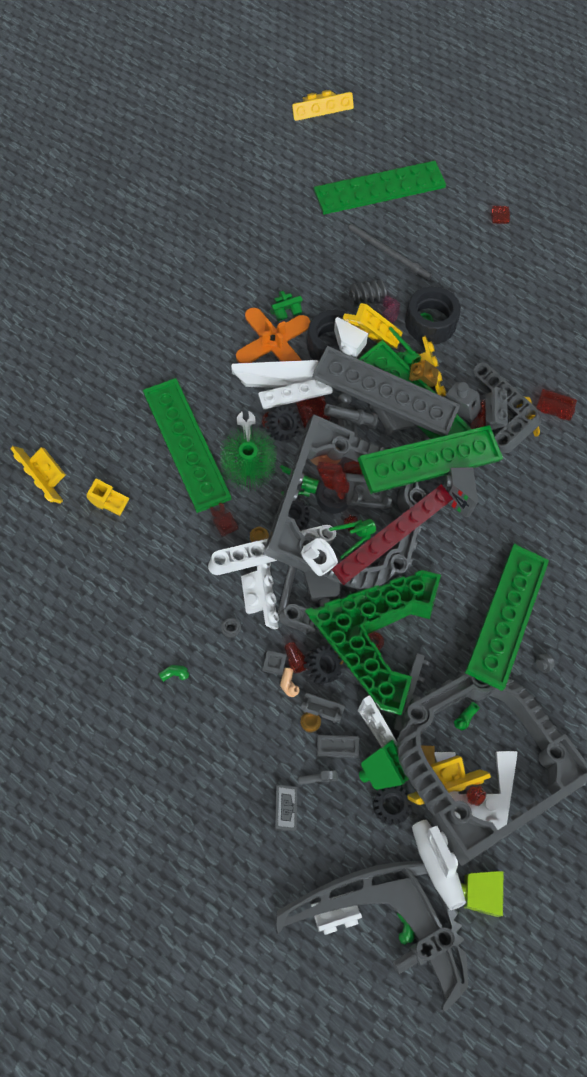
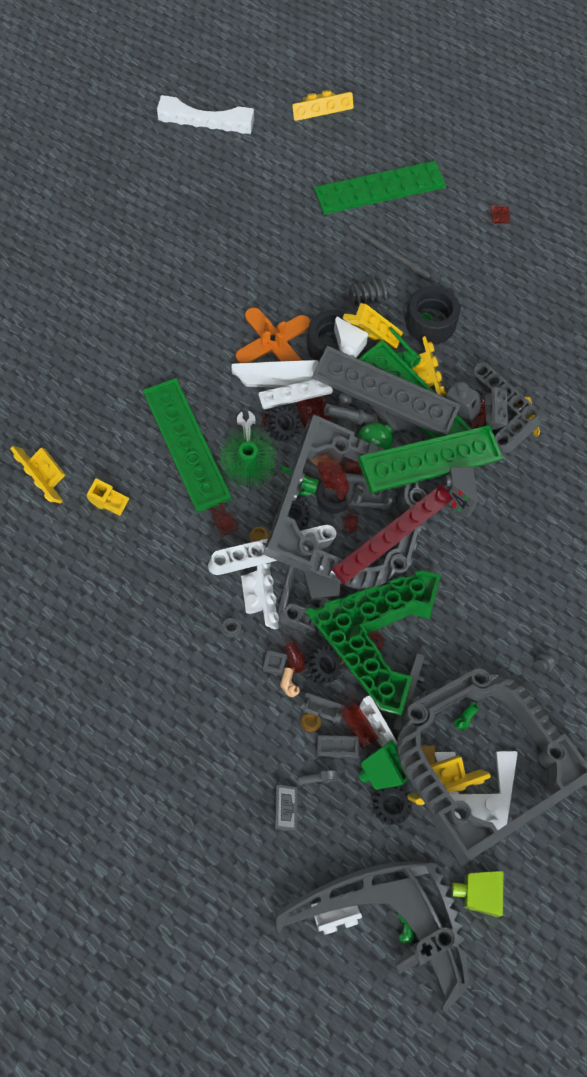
green arm [158,665,189,682] -> none
green hips [270,290,303,321] -> none
white piece [301,538,338,576] -> none
green plant [329,519,376,560] -> none
clear pink bracket [382,295,400,323] -> none
pearl gold bracket [409,360,439,387] -> none
white plate [412,820,466,910] -> none
green plate [465,544,549,691] -> none
clear red plate [467,785,486,806] -> none
clear red bracket [536,389,577,421] -> none
none -> white arch [157,95,254,134]
none -> clear red hinge [342,703,379,749]
none -> green brick [357,422,393,450]

